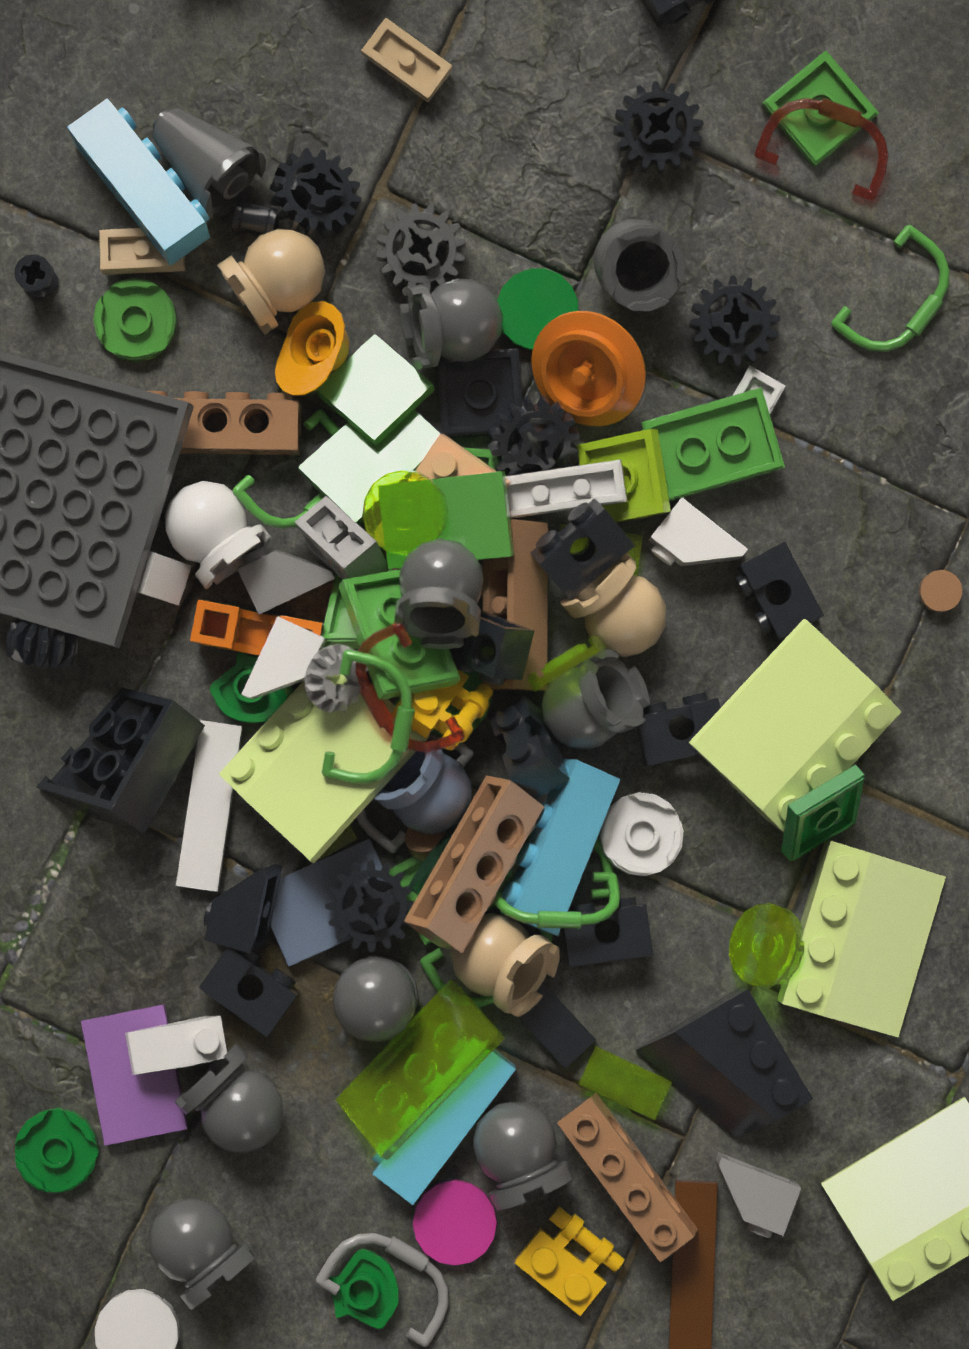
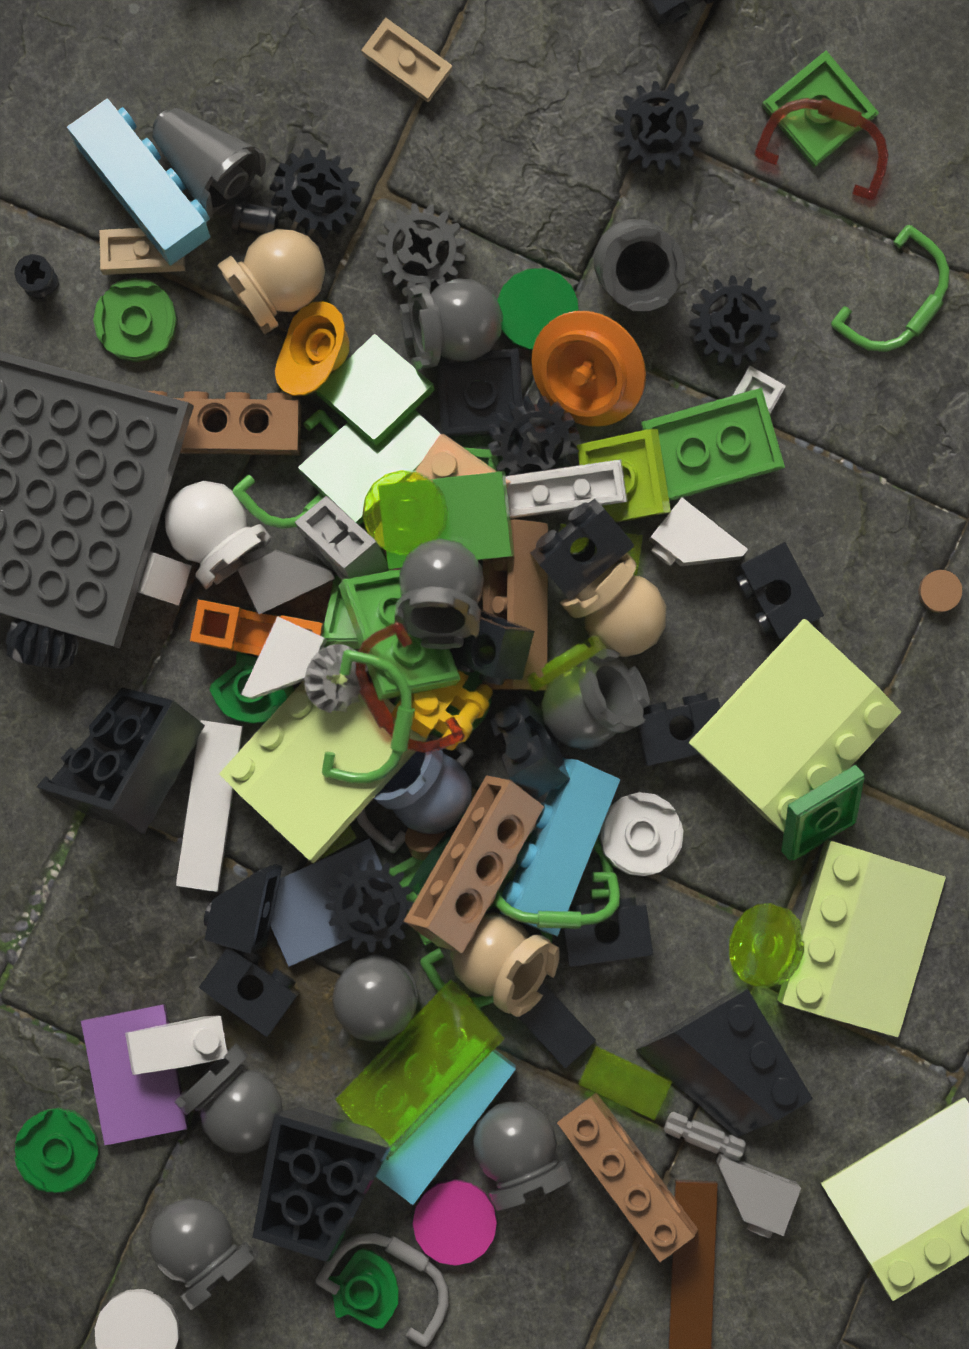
yellow plate [514,1206,625,1316] -> none
none -> black wedge [252,1106,392,1262]
none -> light grey axle [664,1112,746,1162]

